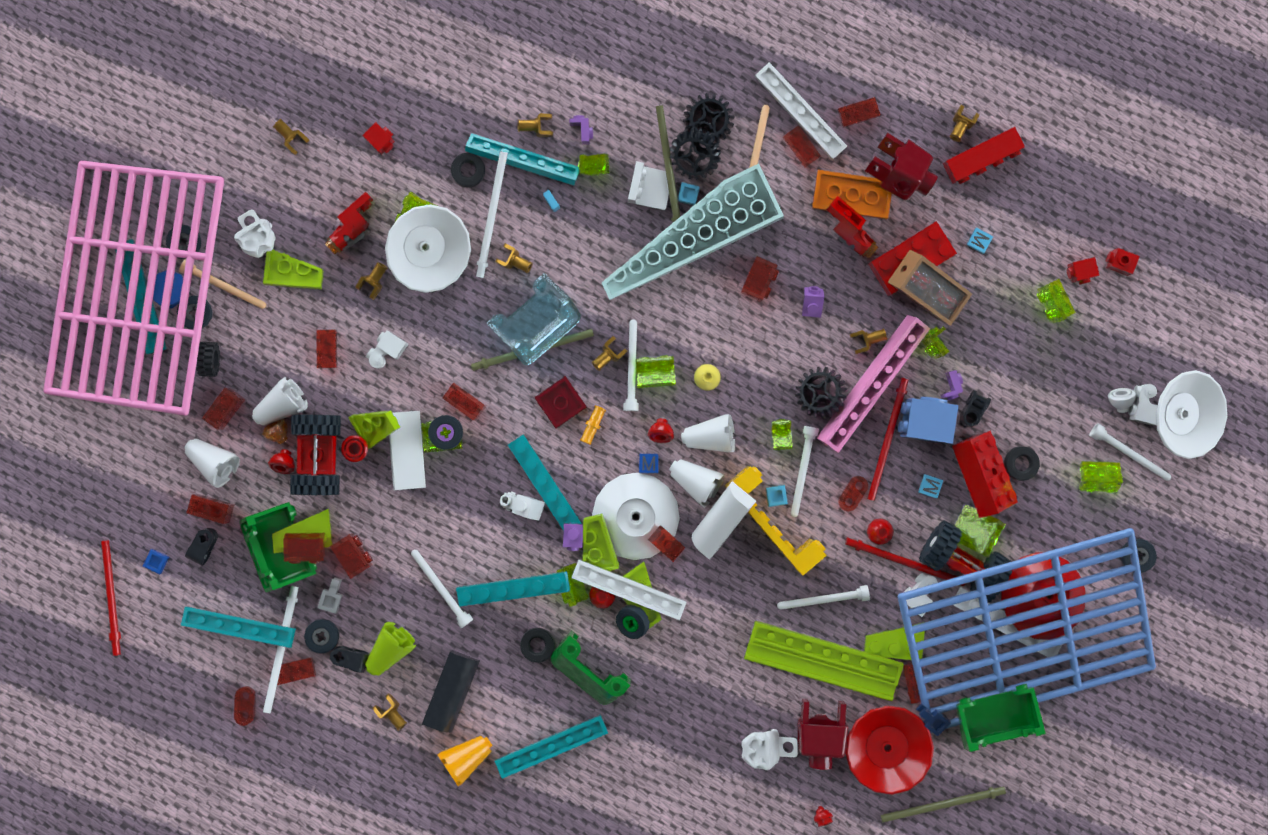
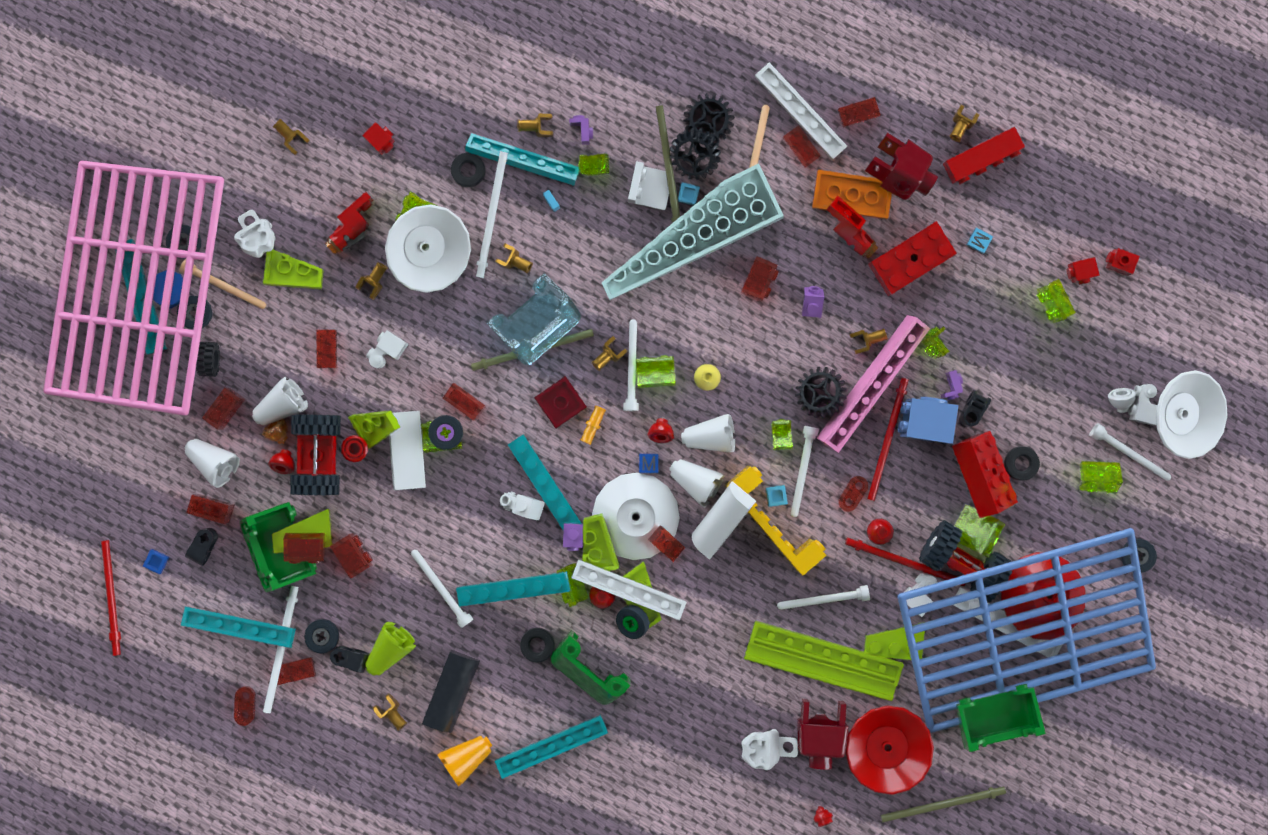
light grey plate [317,577,343,614] -> none
brick [888,250,972,326] -> none
clear red plate [903,662,923,704] -> none
dark blue plate [916,704,951,736] -> none
medium azure tile [918,474,943,498] -> none

